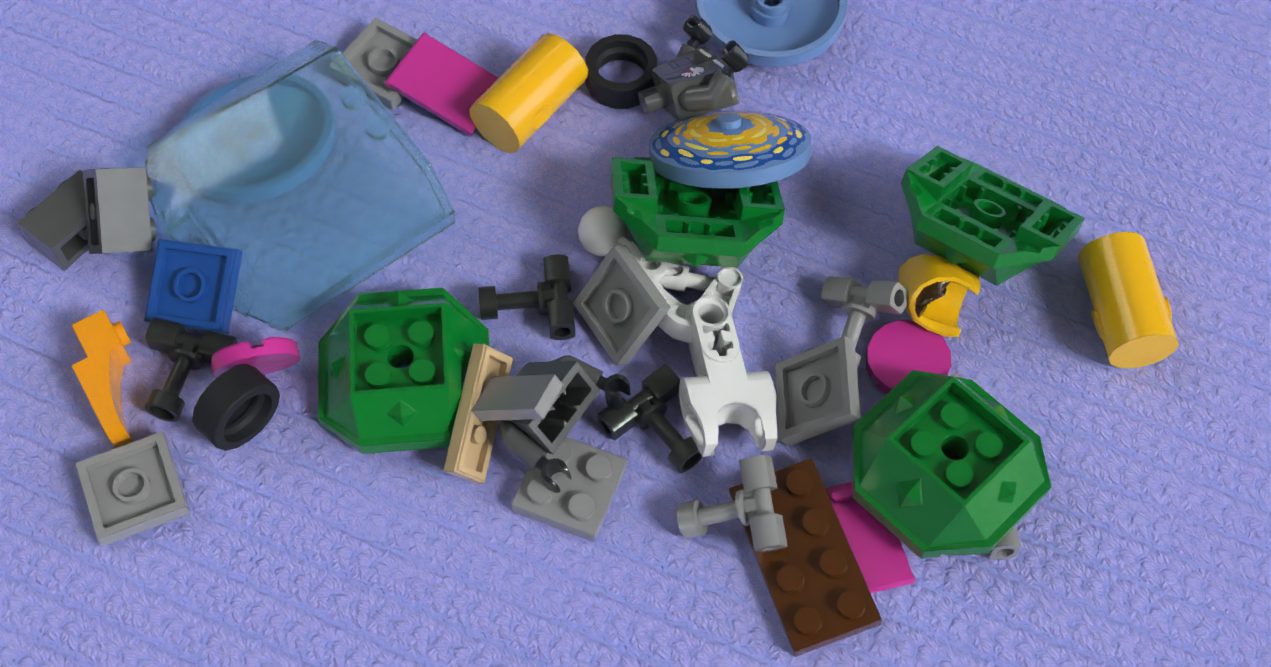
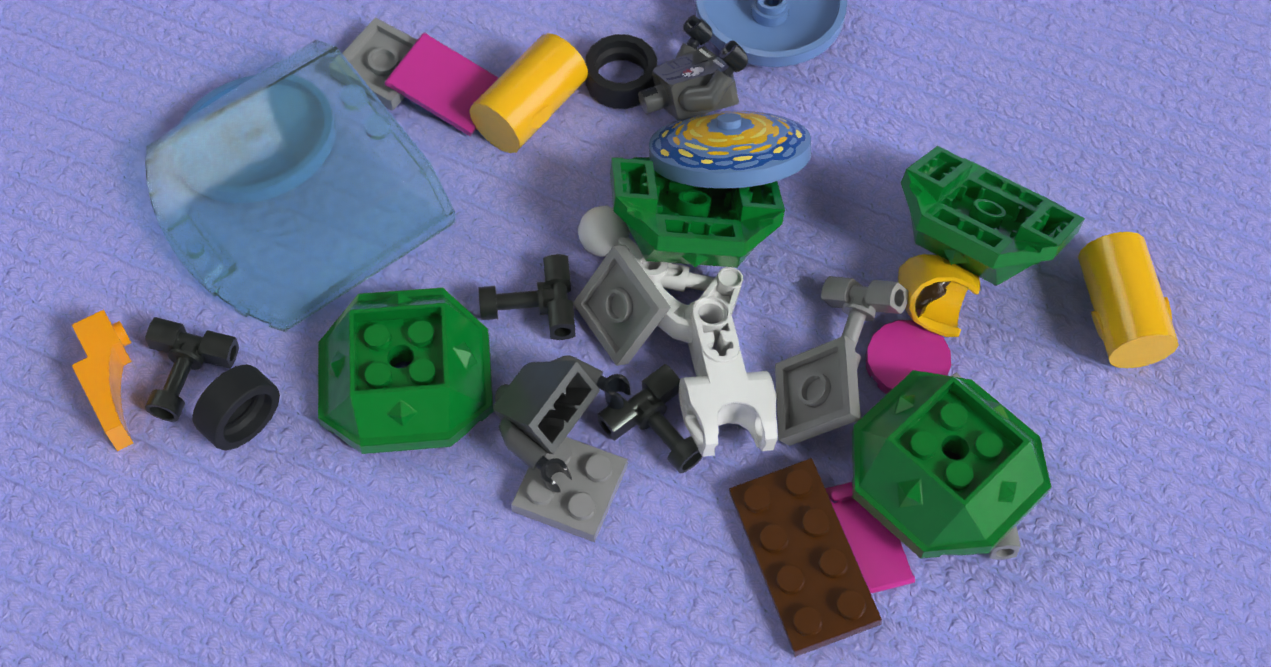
dark grey brick [18,170,89,271] -> none
light grey plate [75,431,190,546] -> none
brick [83,167,156,254] -> none
blue tile [144,239,243,334] -> none
dark pink tile [211,337,300,378] -> none
tan tile [443,344,513,484] -> none
light grey tile [471,374,563,421] -> none
light grey bar [677,454,788,552] -> none

